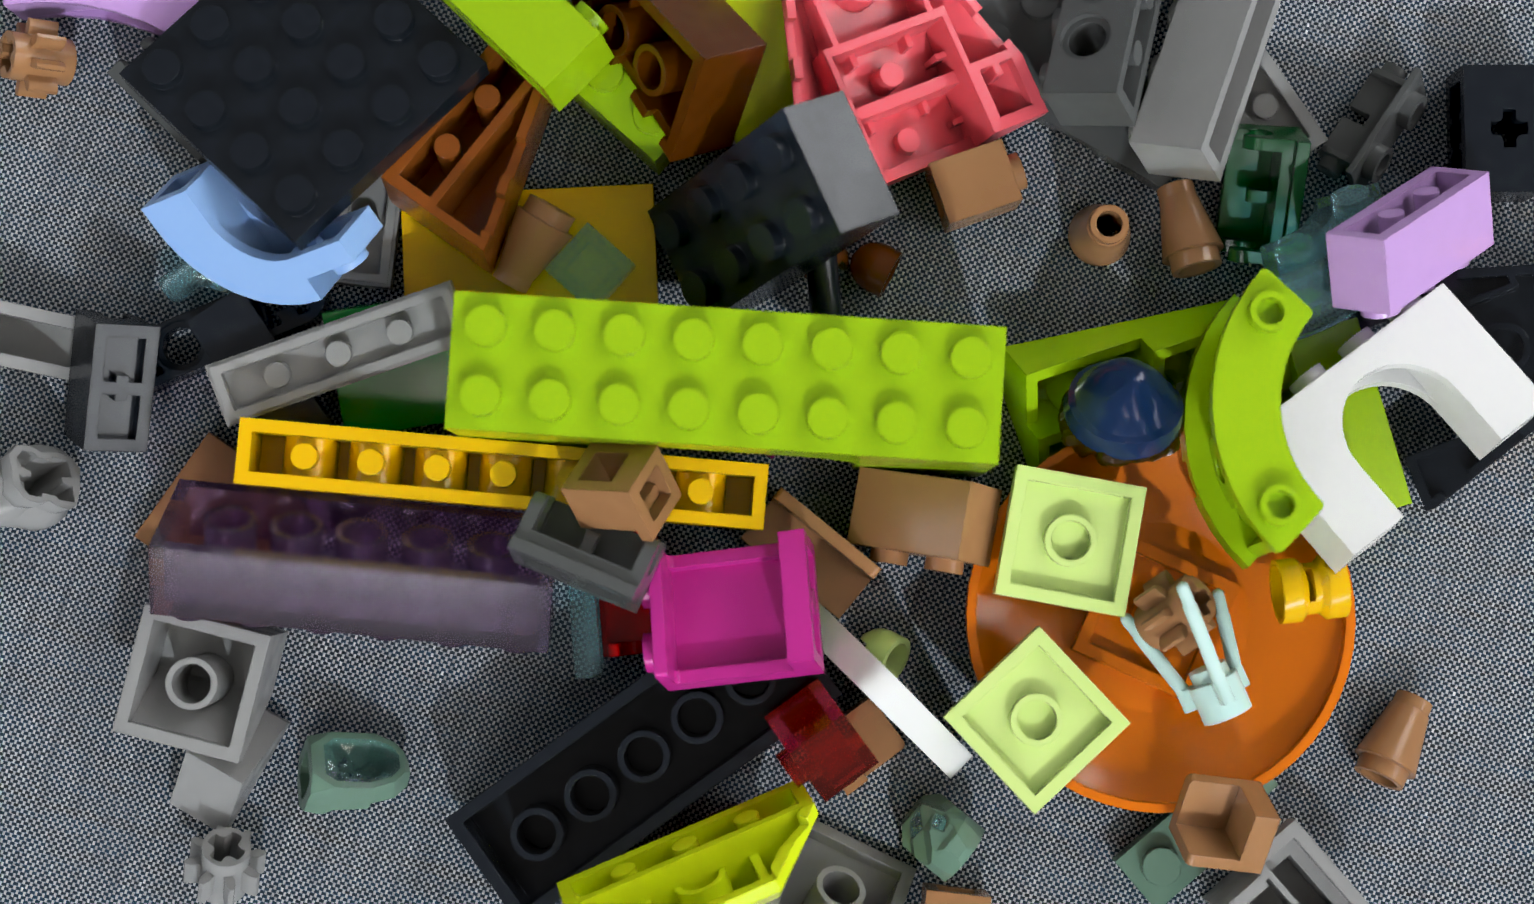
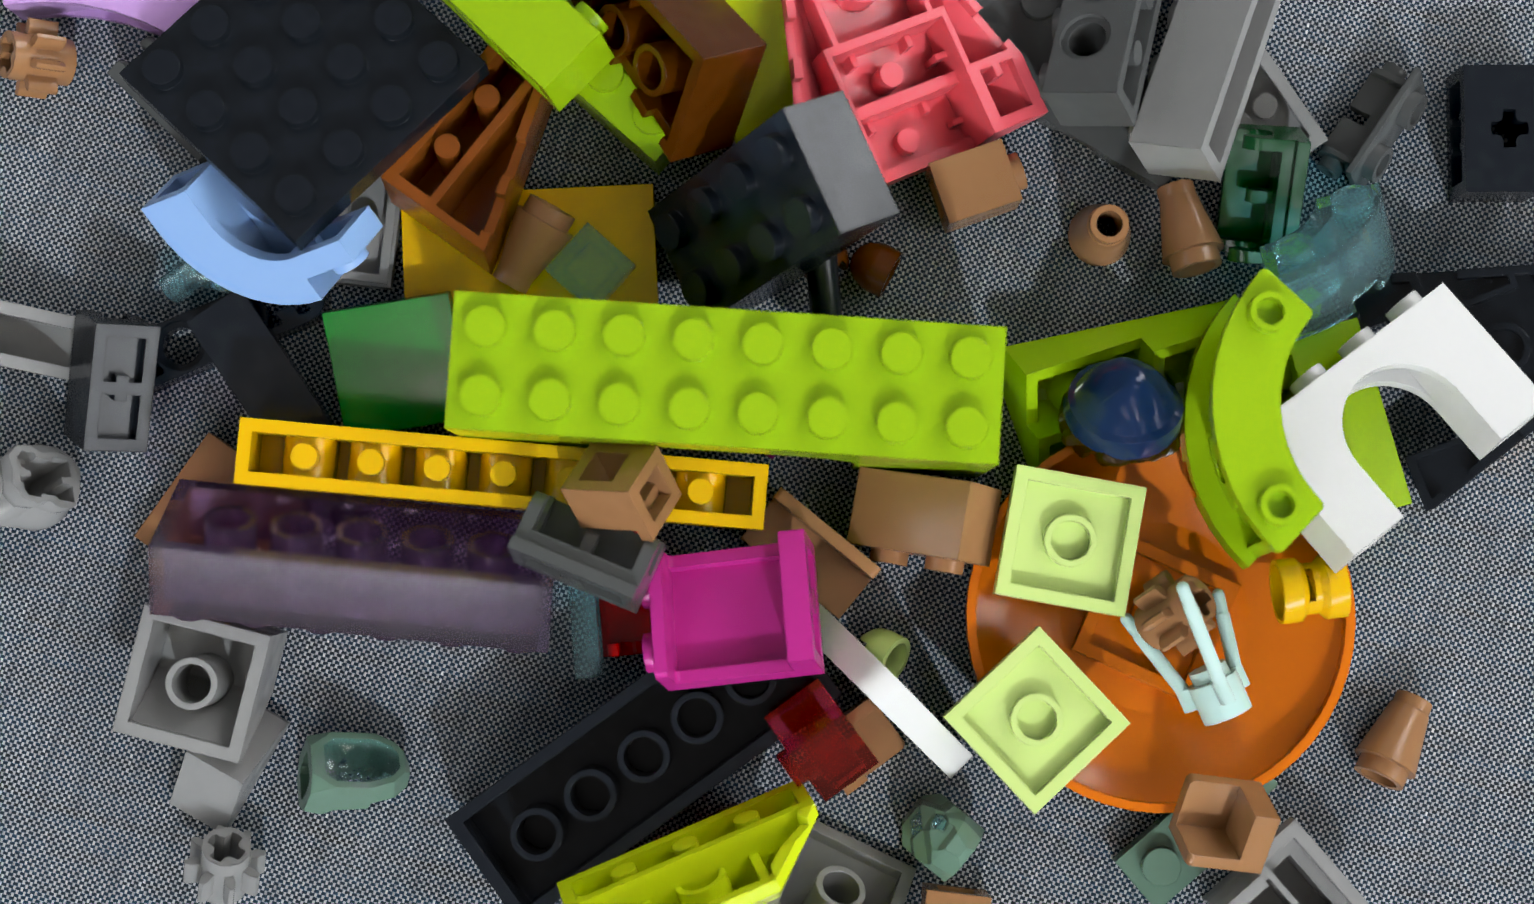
light grey tile [205,280,456,427] -> none
lavender brick [1325,166,1494,319] -> none

